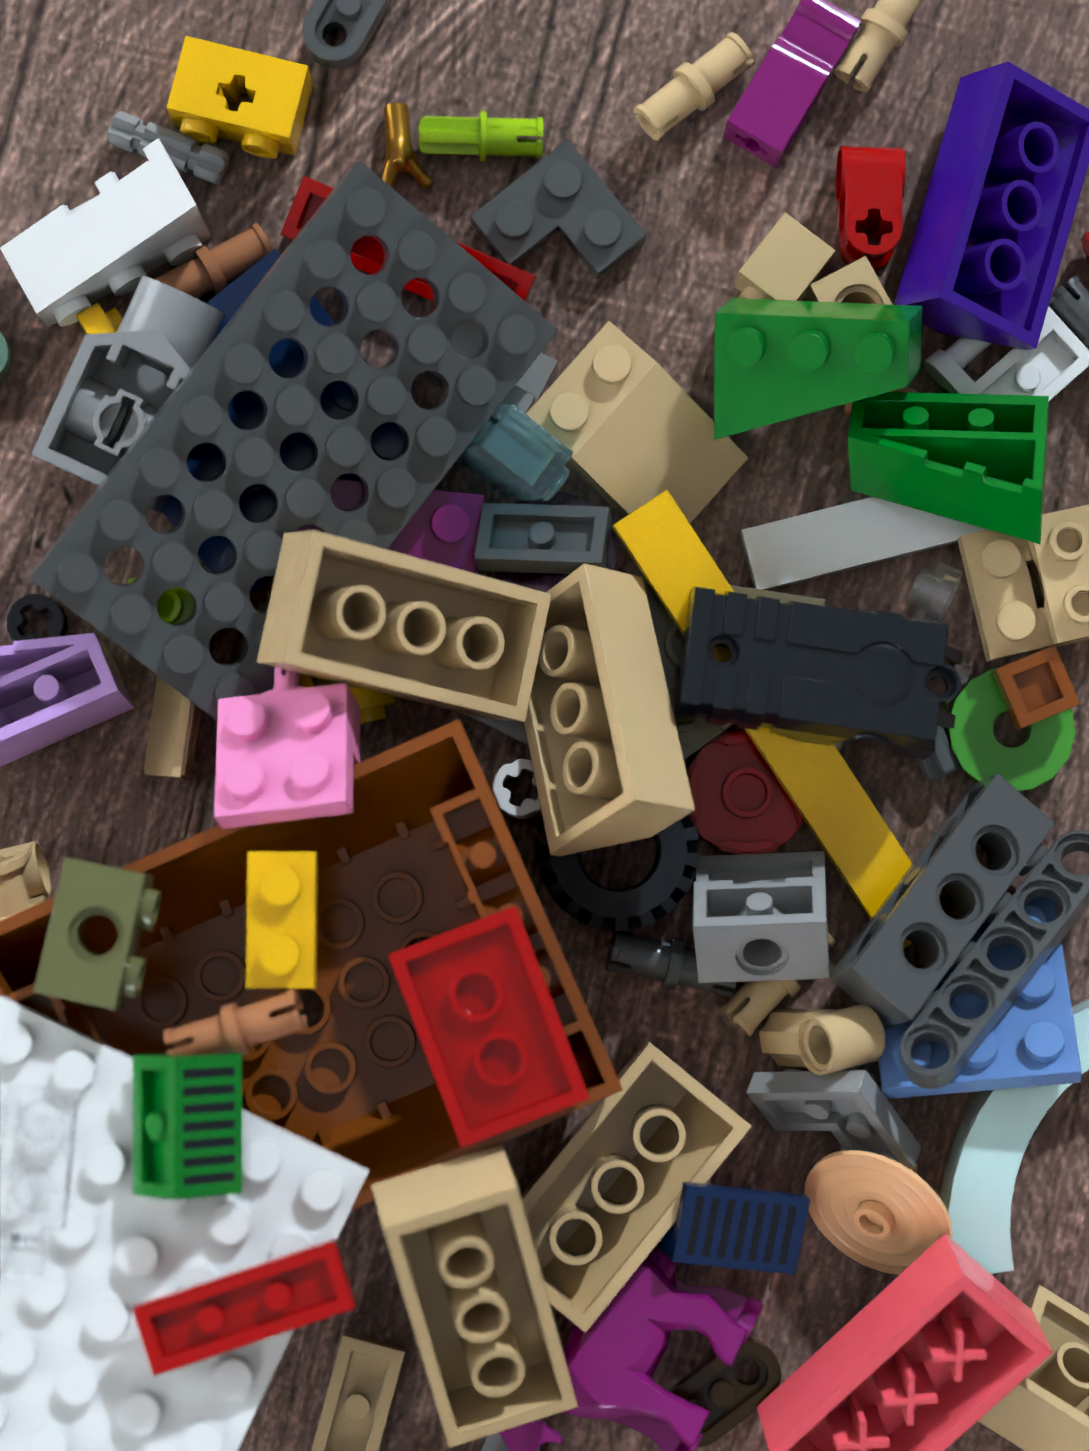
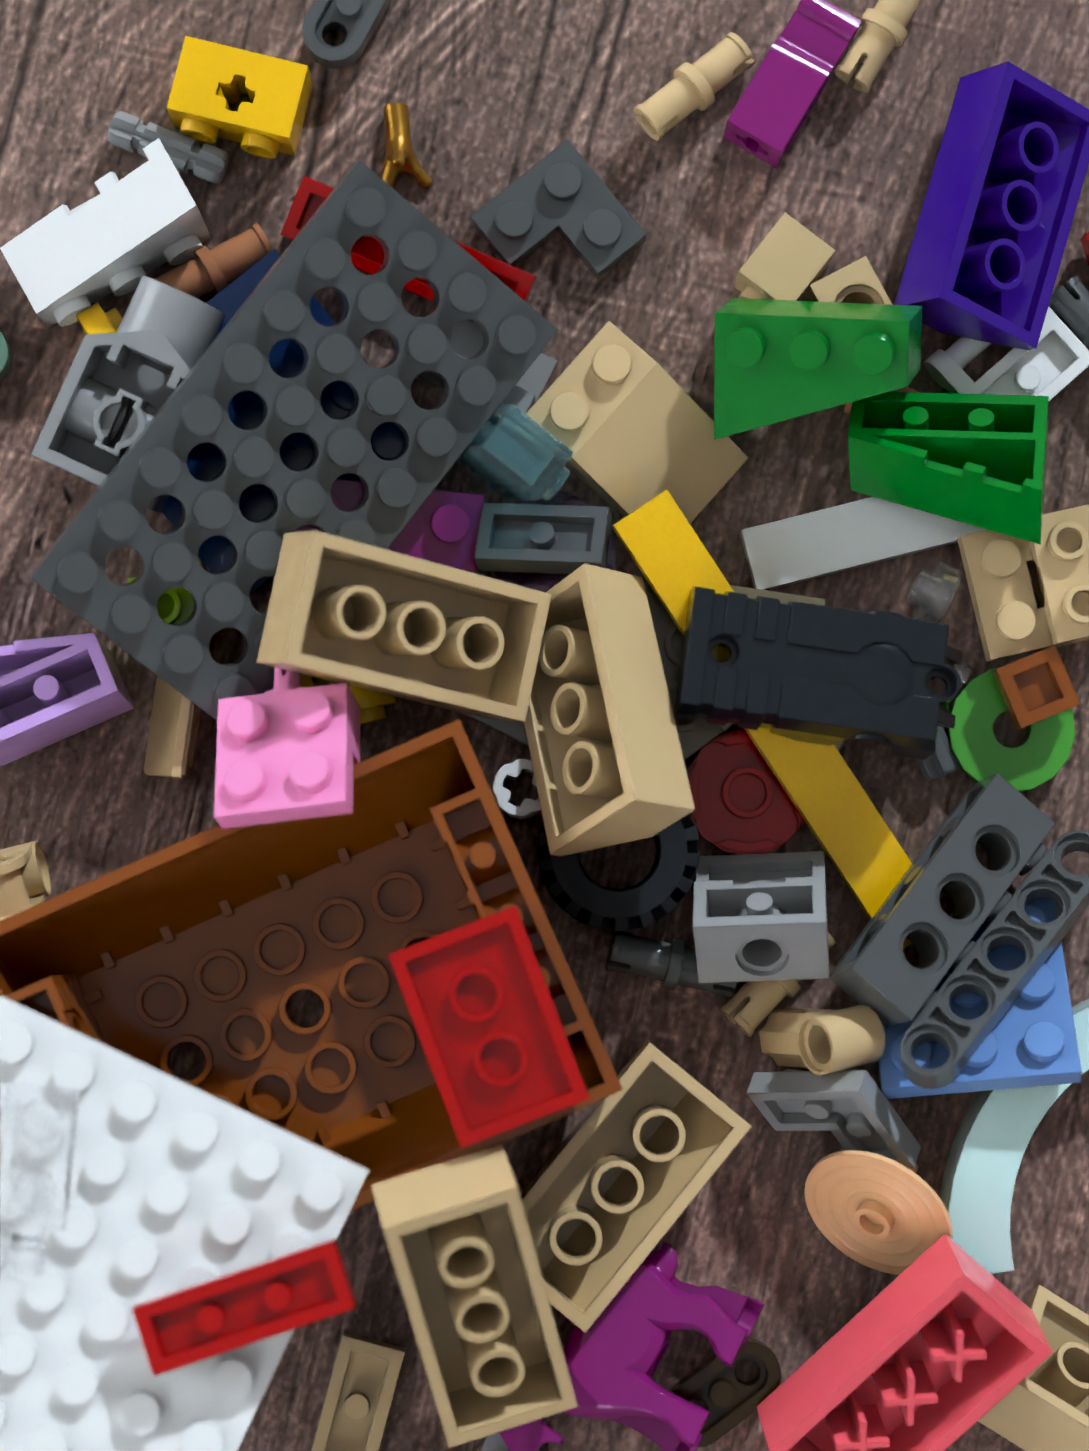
black bush [7,594,68,641] -> none
olive brick [33,857,161,1010] -> none
green panel [133,1053,242,1200] -> none
nougat pin [163,989,308,1056] -> none
yellow plate [246,851,318,988] -> none
lime axle [419,111,543,162] -> none
dark blue panel [657,1182,810,1275] -> none
red piece [836,146,906,272] -> none

